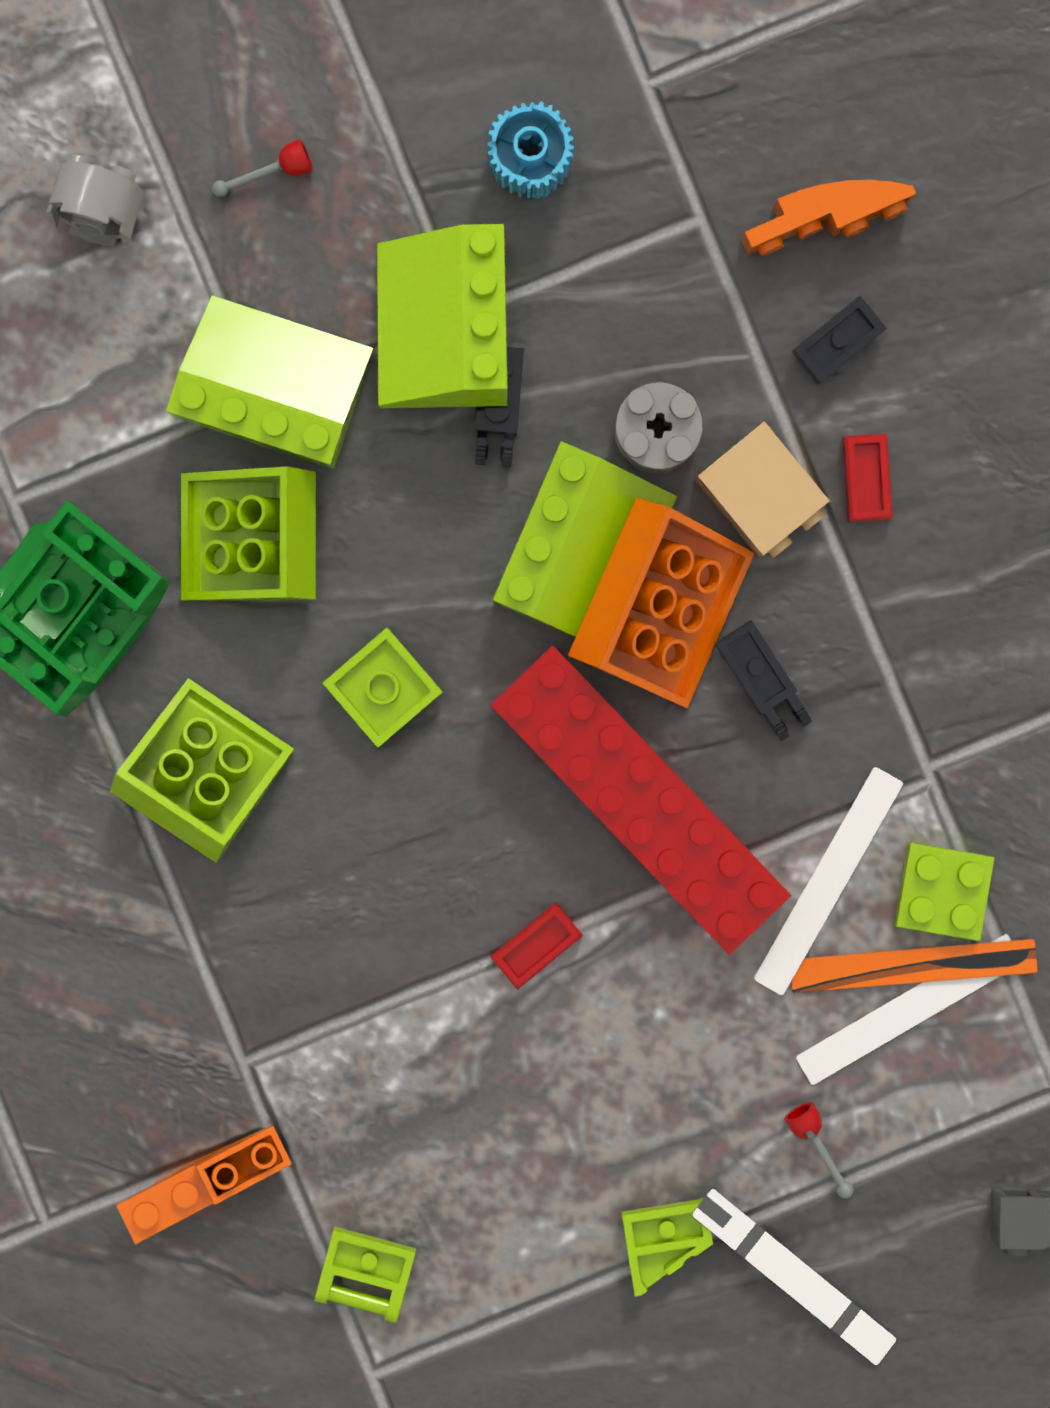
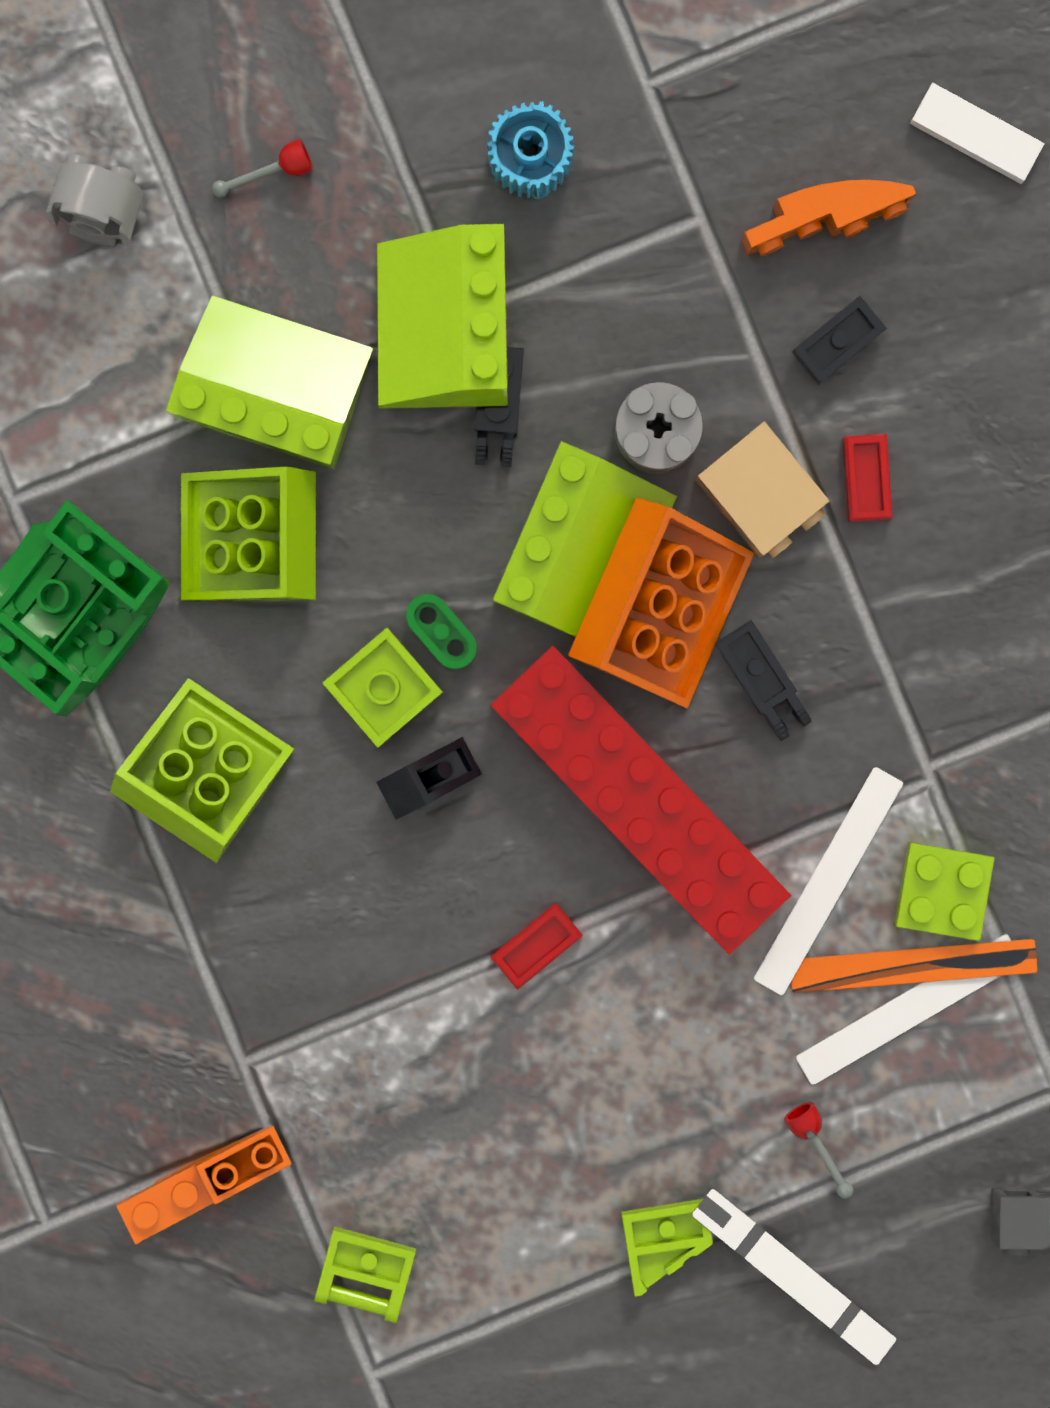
none -> black slope [376,737,482,820]
none -> green plate [406,594,477,669]
none -> white tile [910,82,1045,184]

